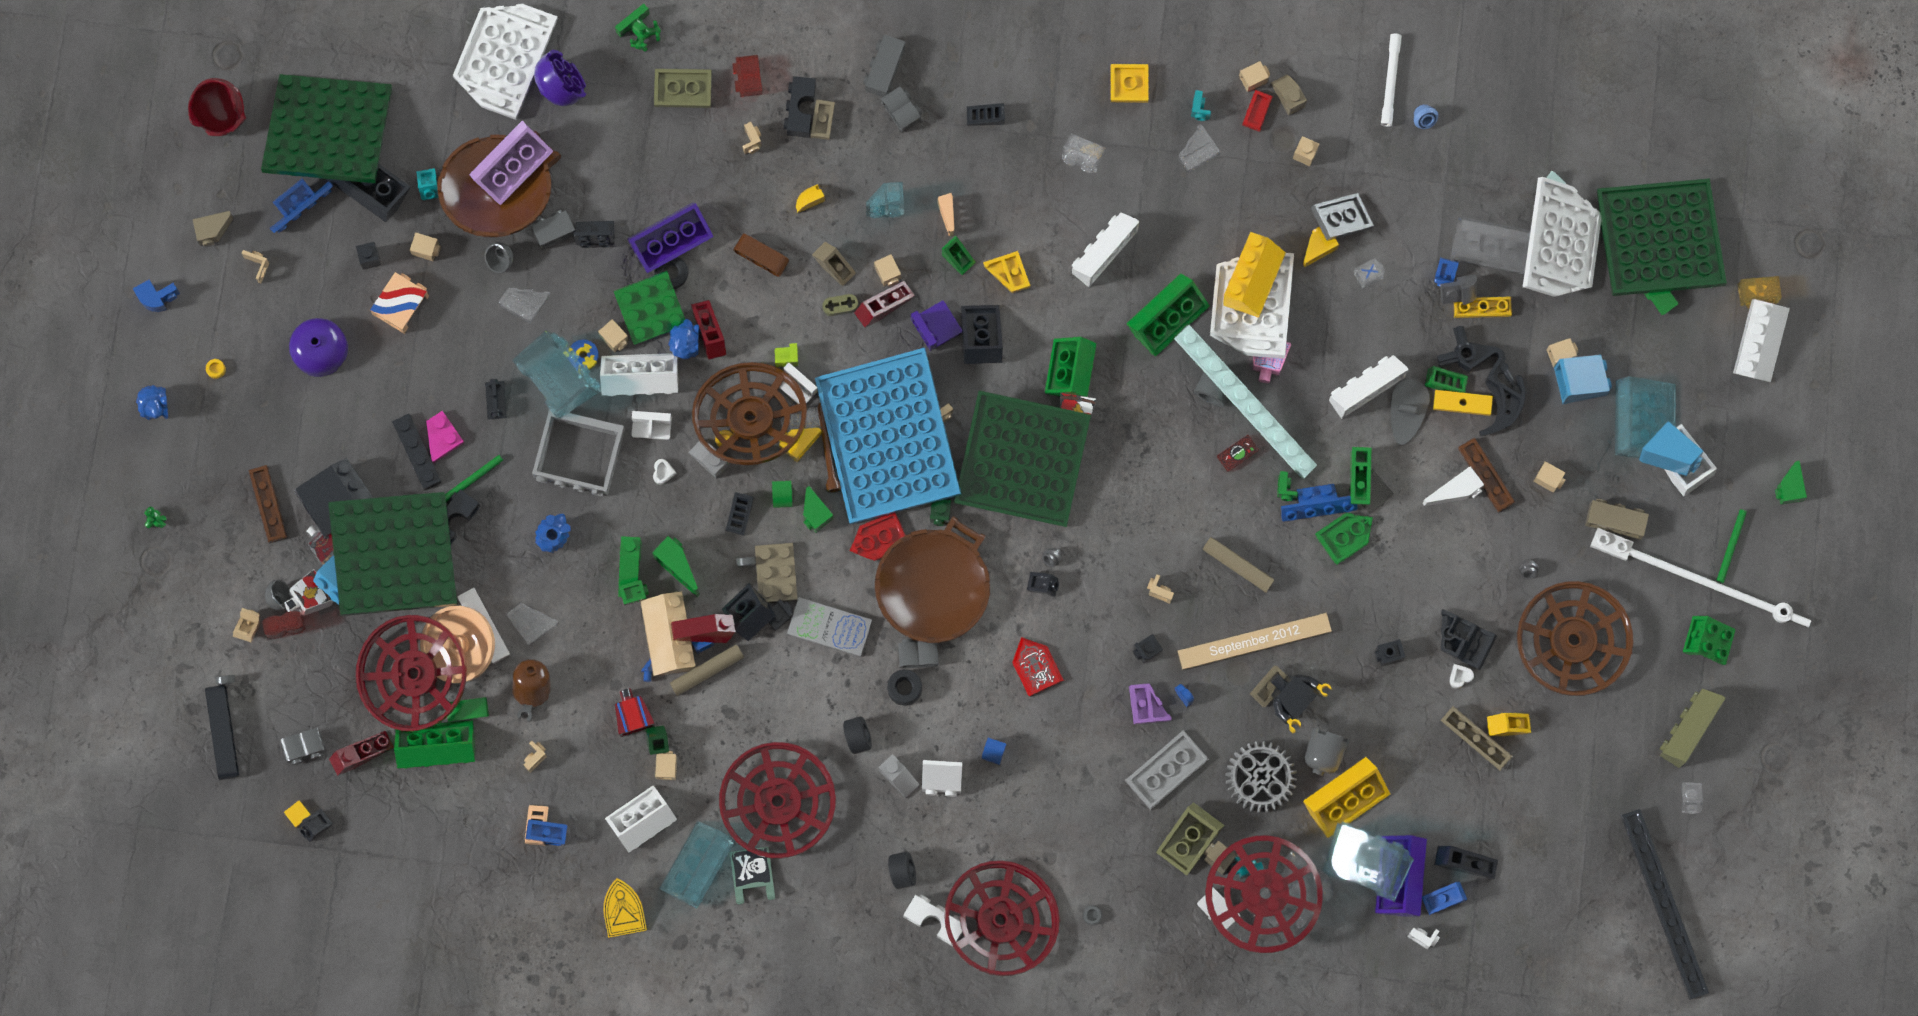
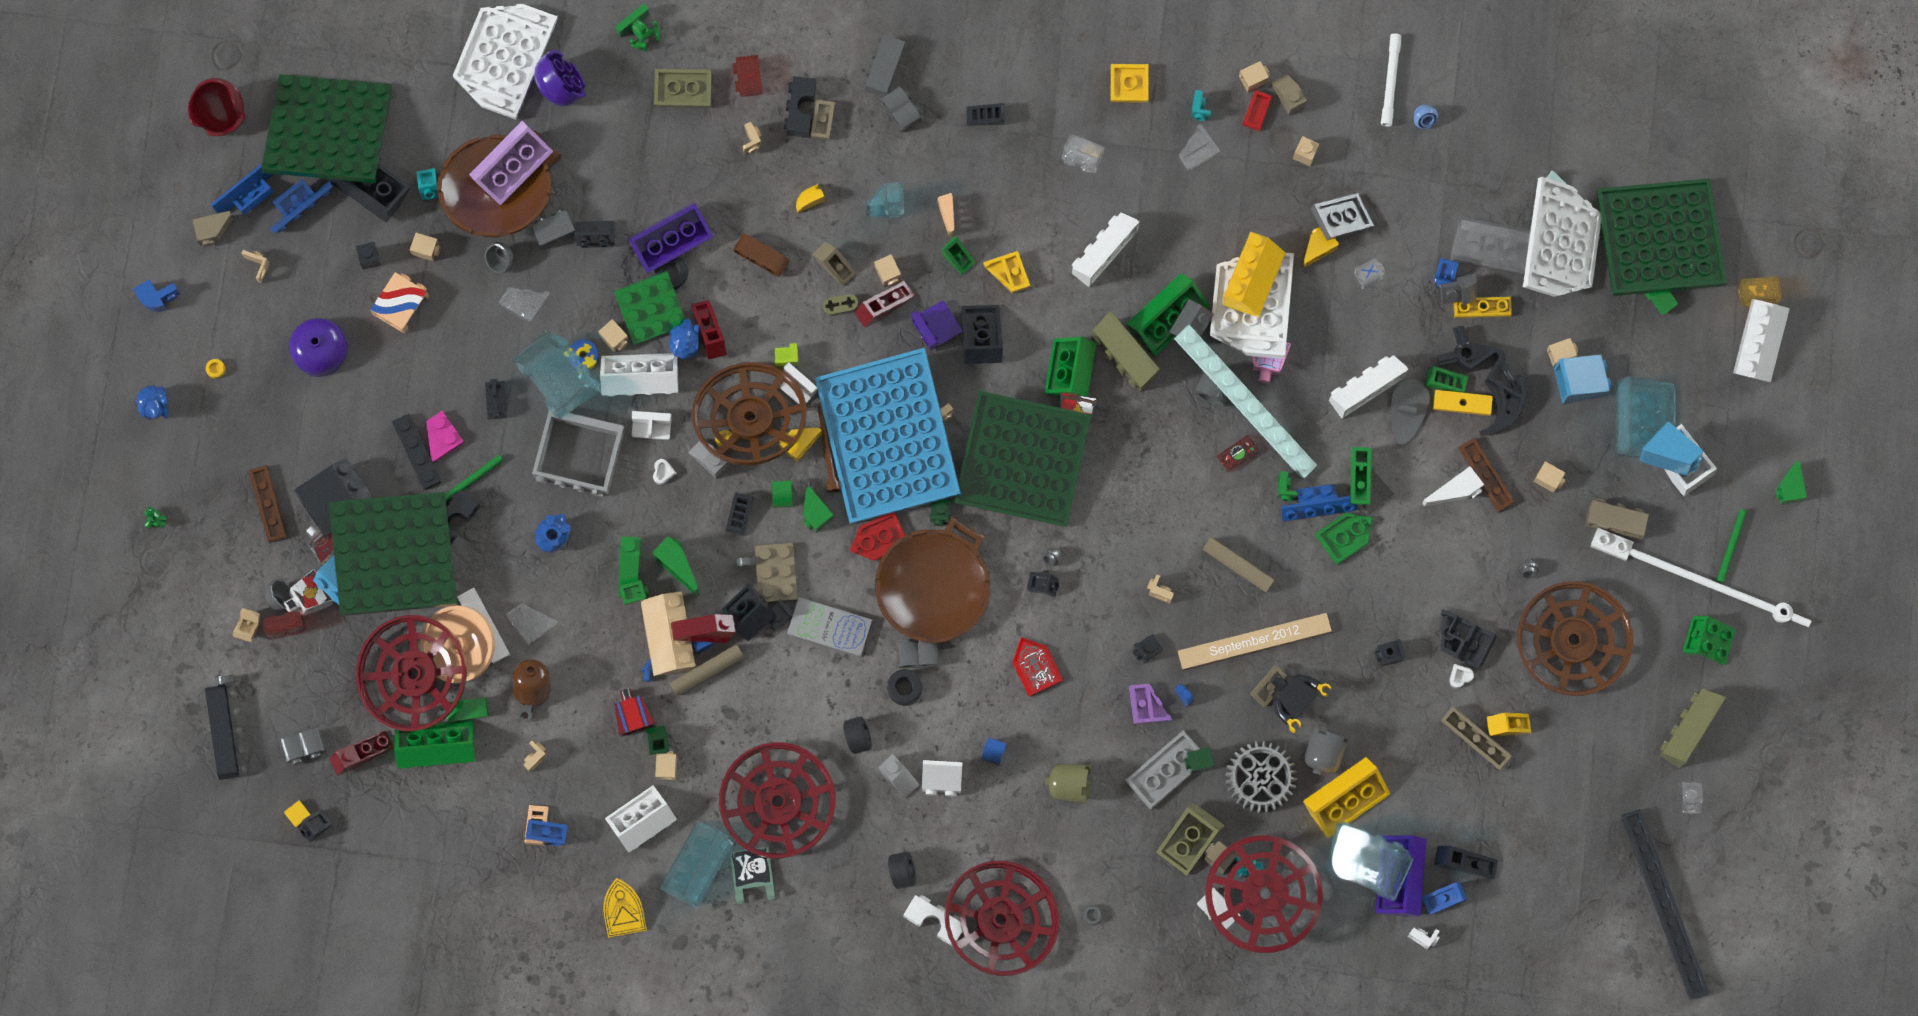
none -> blue bracket [211,163,274,215]
none -> olive cylinder [1045,763,1091,804]
none -> olive slope [1092,312,1160,392]
none -> dark grey brick [1170,299,1214,337]
none -> dark green brick [1184,747,1214,774]

